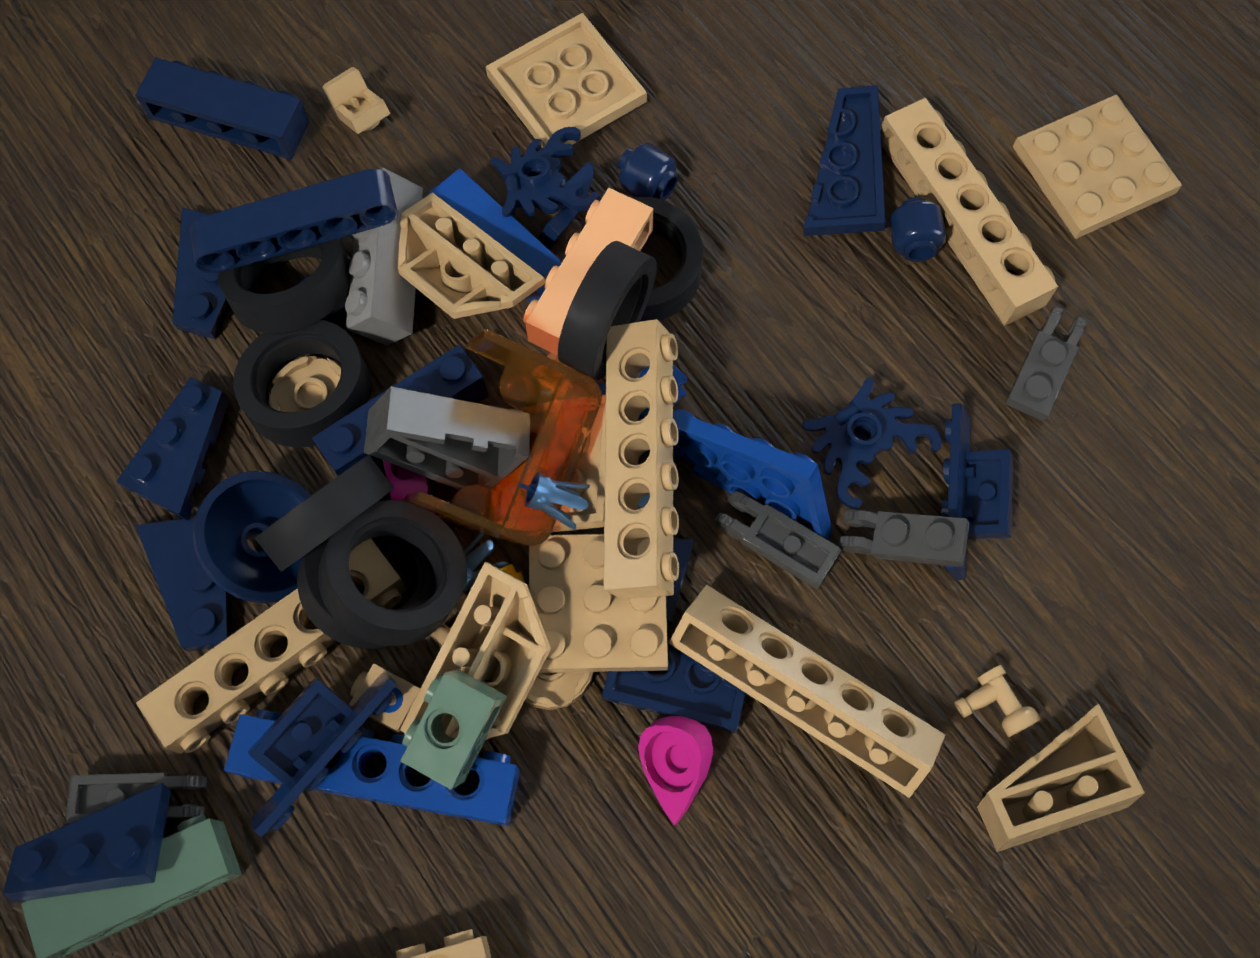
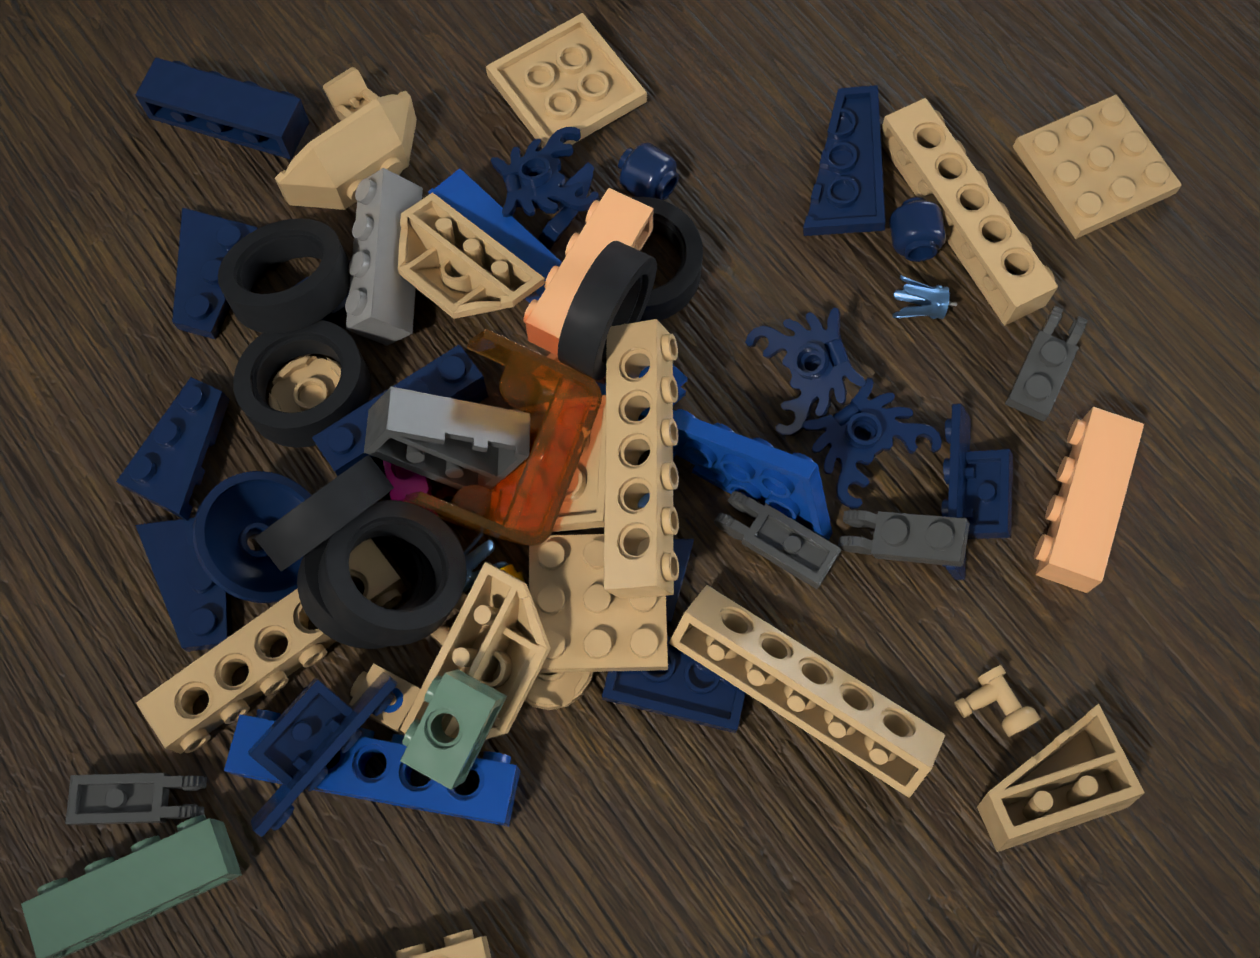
dark blue wing [3,783,171,902] -> none
dark blue beam [189,169,398,273] -> none
flat silver piece [518,472,590,530] -> none
dark pink piece [638,716,713,825] -> none
none -> tan wedge [275,91,417,210]
none -> dark blue animal [745,308,867,436]
none -> flat silver piece [892,275,957,319]
none -> light nougat brick [1034,407,1144,593]

